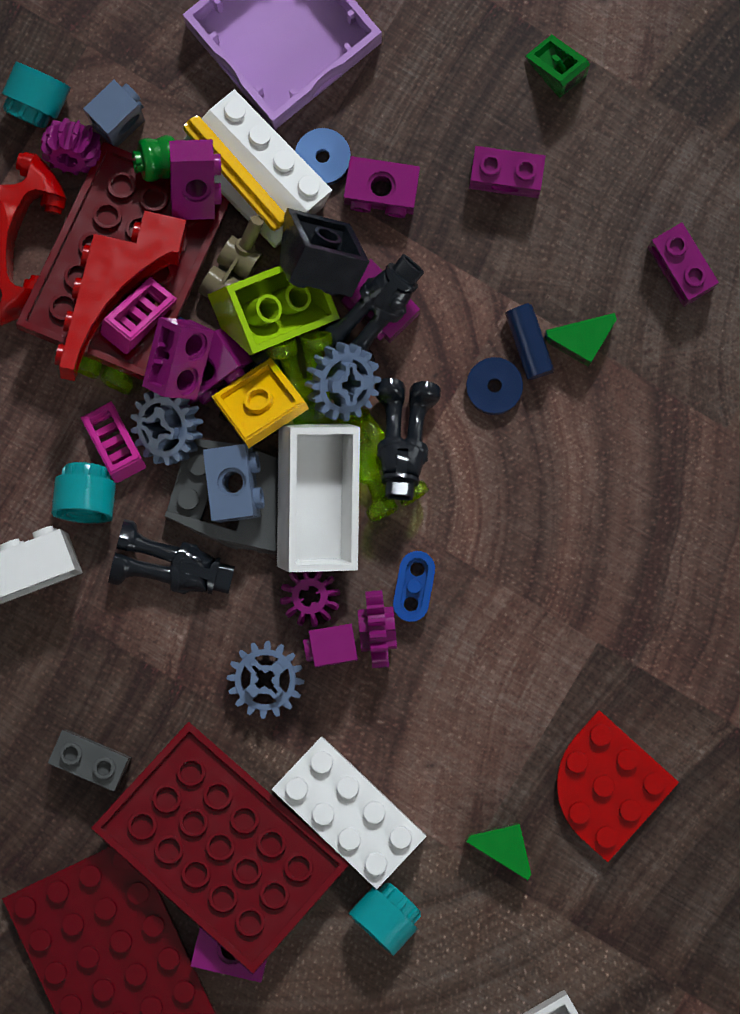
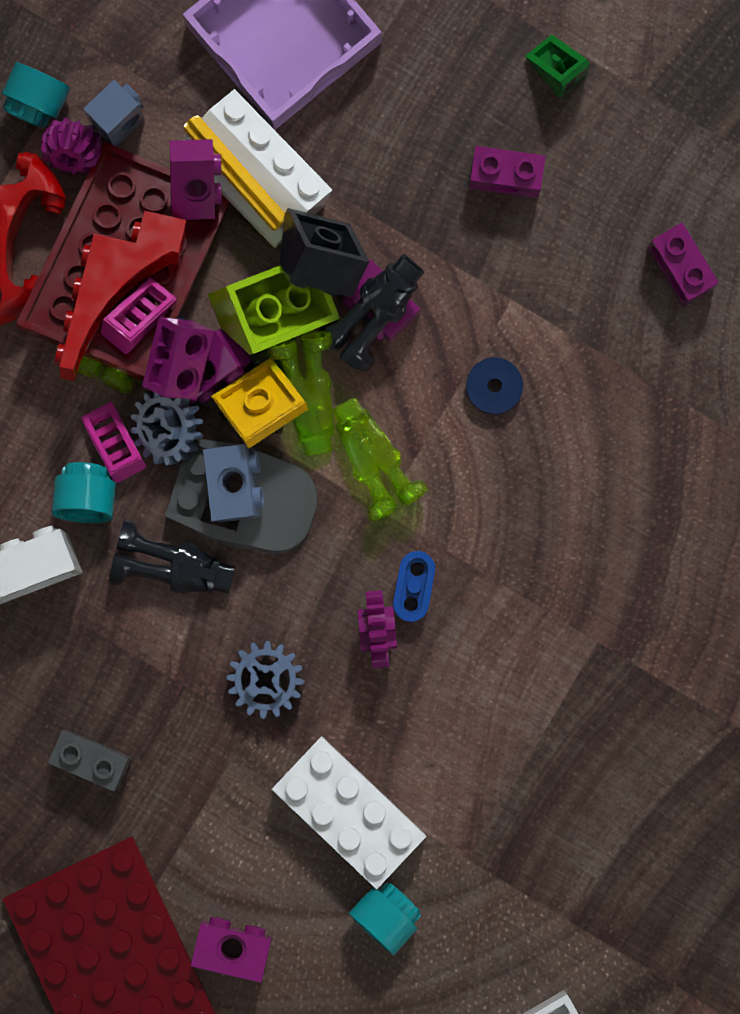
dark red plate [91,722,350,975] -> none
green piece [132,135,175,182] -> none
dark tan beam [198,215,264,299] -> none
white piece [277,423,360,572] -> none
magenta gear [280,571,340,627] -> none
medium blue piece [295,128,351,186] -> none
magenta brick [303,623,358,668] -> none
sand blue gear [305,342,381,421] -> none
magenta brick [344,156,420,218] -> none
black piece [374,378,441,501] -> none
green slope [465,823,531,880] -> none
dark blue brick [505,303,555,380] -> none
green slope [544,313,617,367] -> none
red plate [557,710,679,862] -> none

